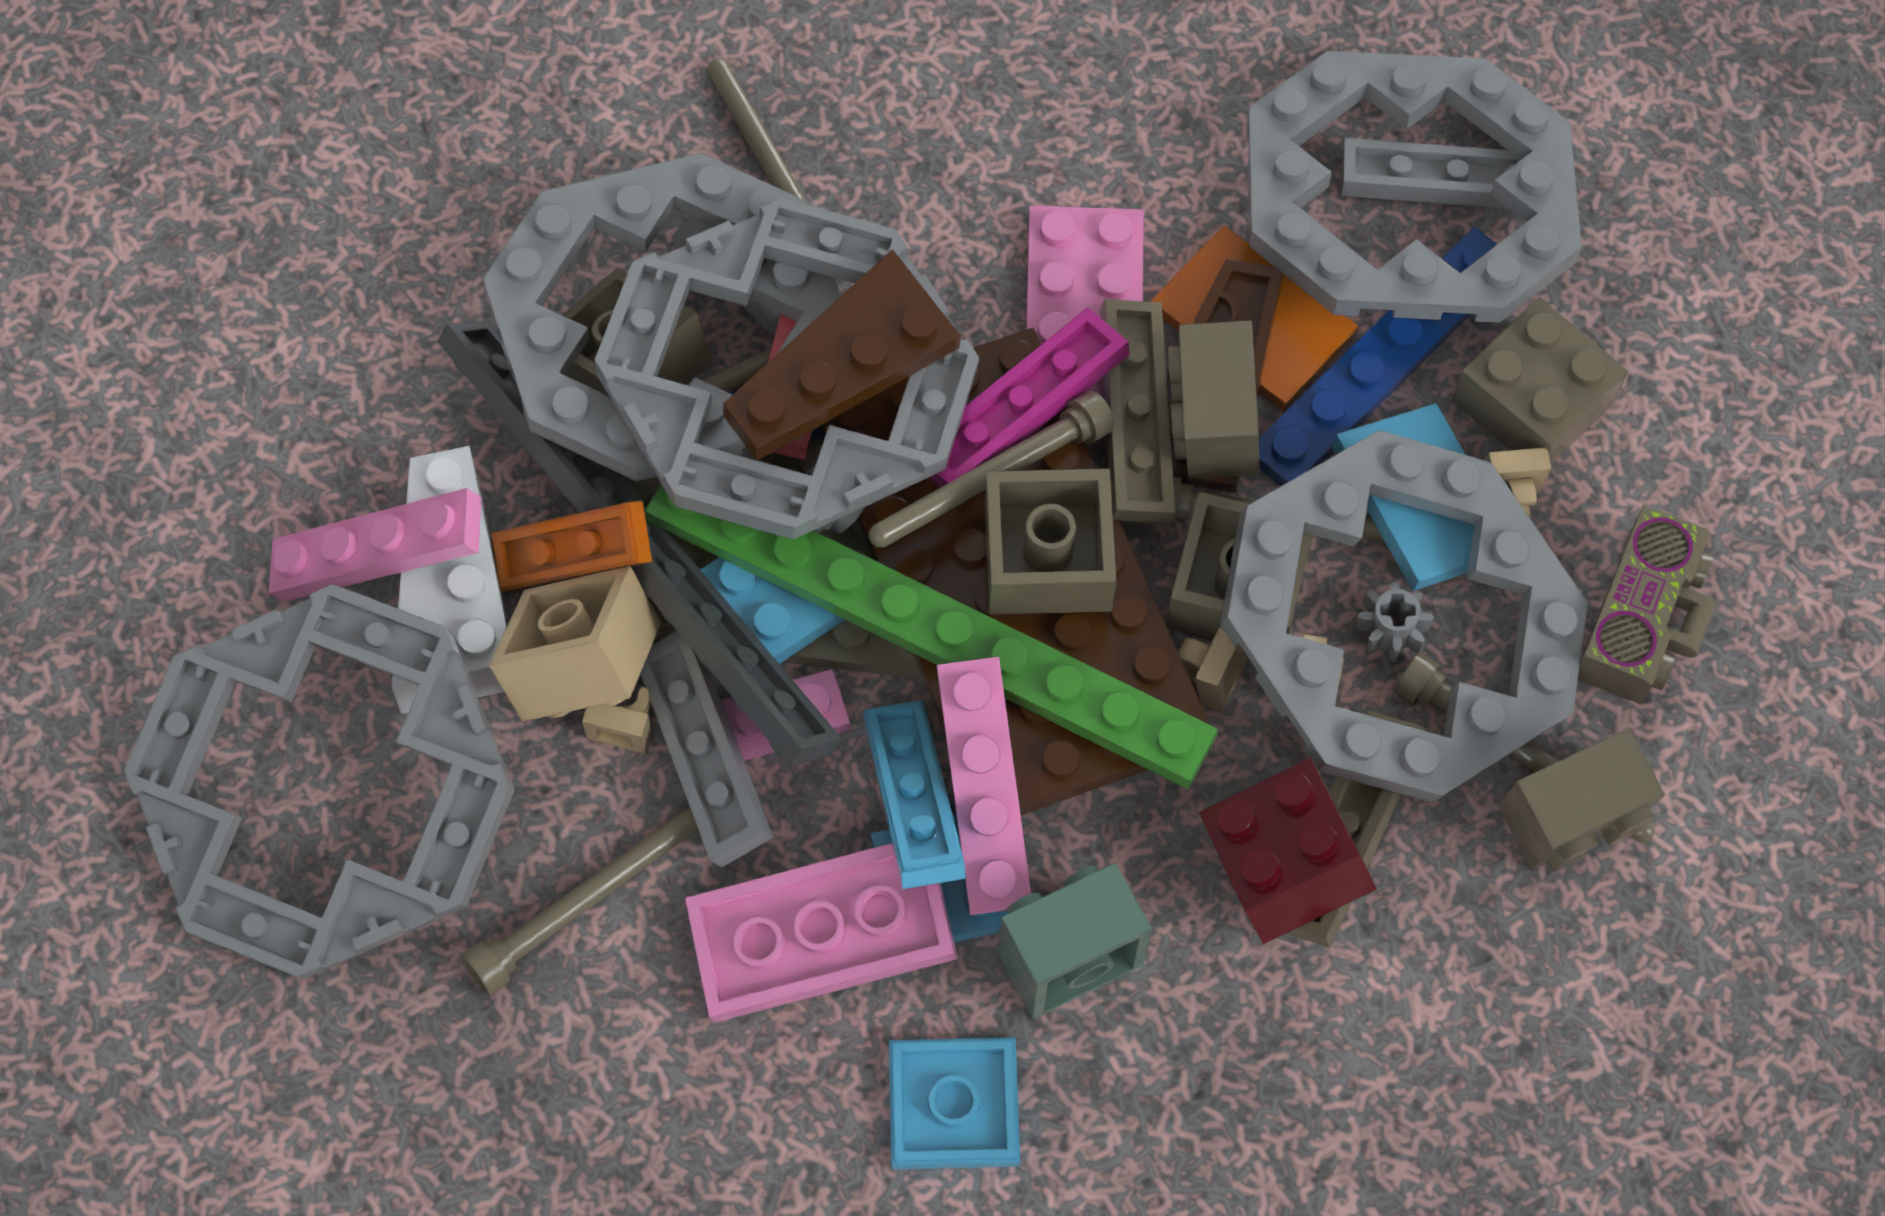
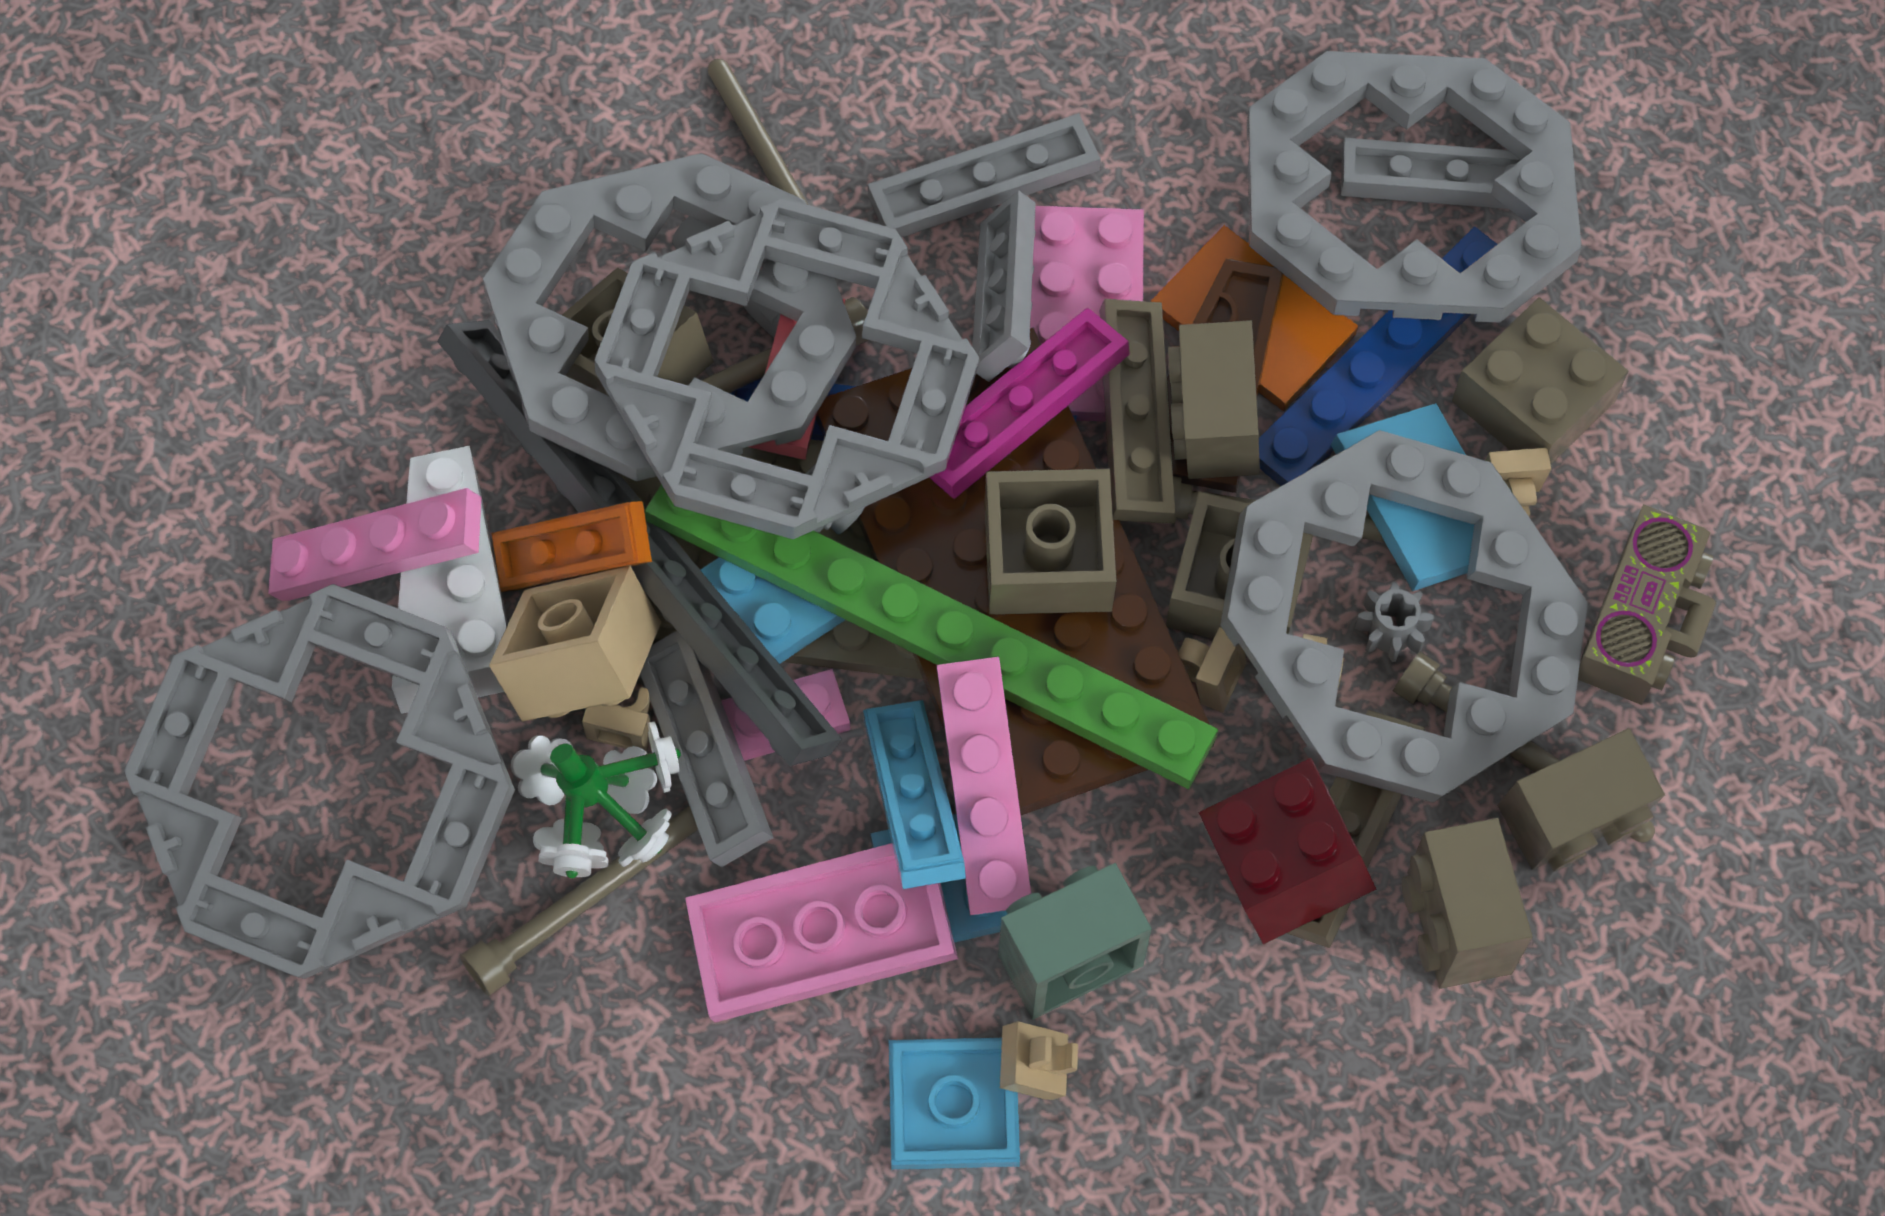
reddish brown wing [723,249,961,461] -> none
dark tan piece [869,390,1114,548] -> none
none -> white plant [511,721,681,879]
none -> light grey plate [867,113,1101,238]
none -> light grey plate [972,190,1036,382]
none -> tan tile [1000,1021,1078,1100]
none -> dark tan brick [1402,818,1533,989]

